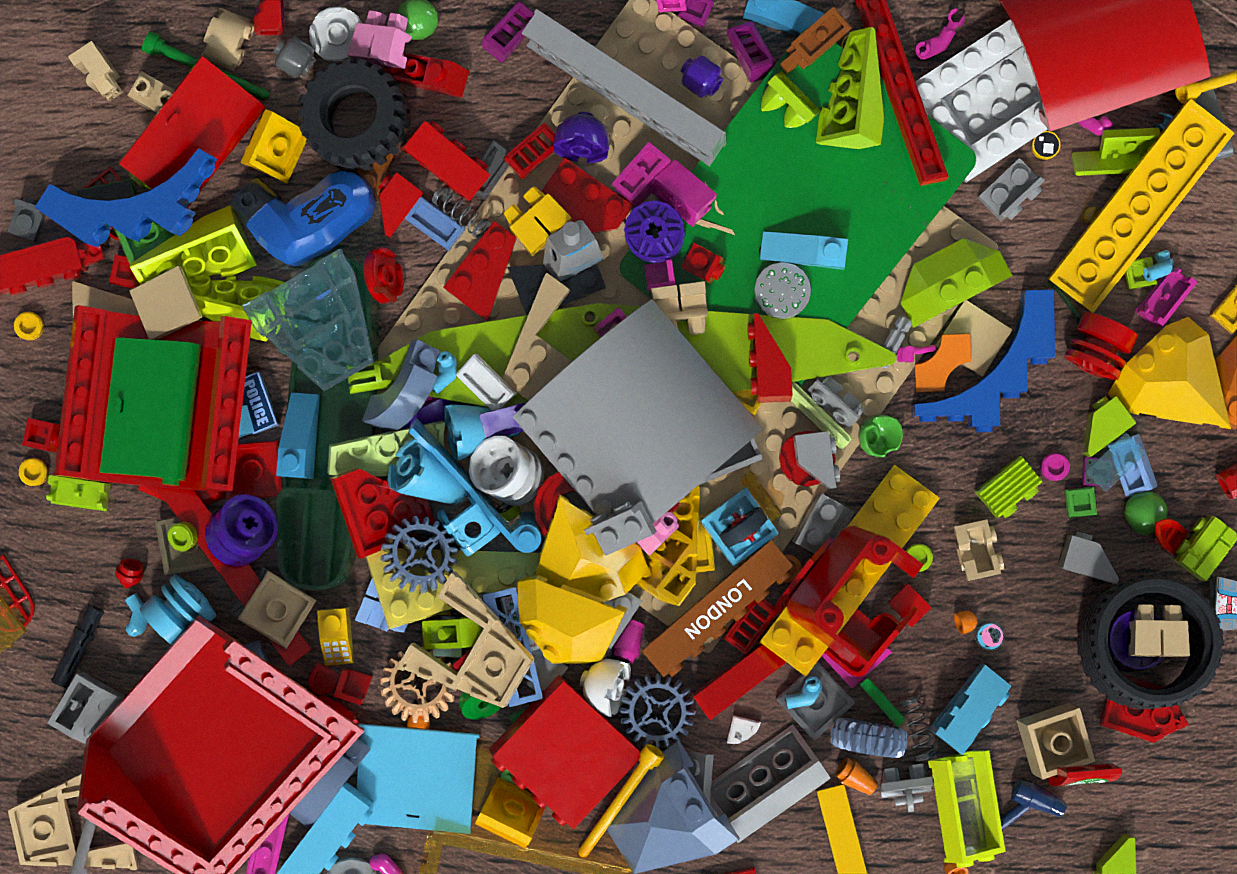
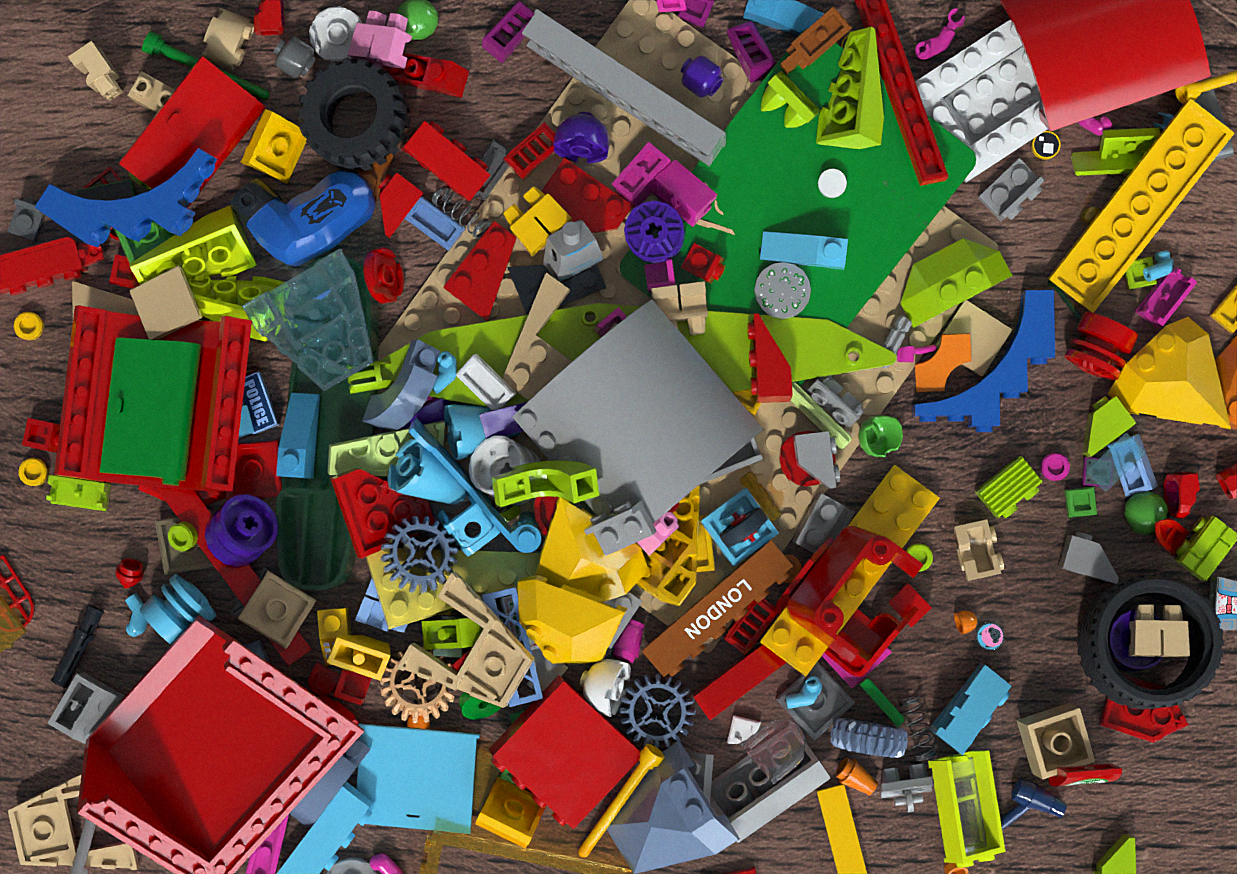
none -> yellow slope [327,635,391,681]
none -> lime arch [492,460,599,507]
none -> clear tile [740,719,807,784]
none -> white tile [818,169,847,198]
none -> red rock [1164,472,1200,518]

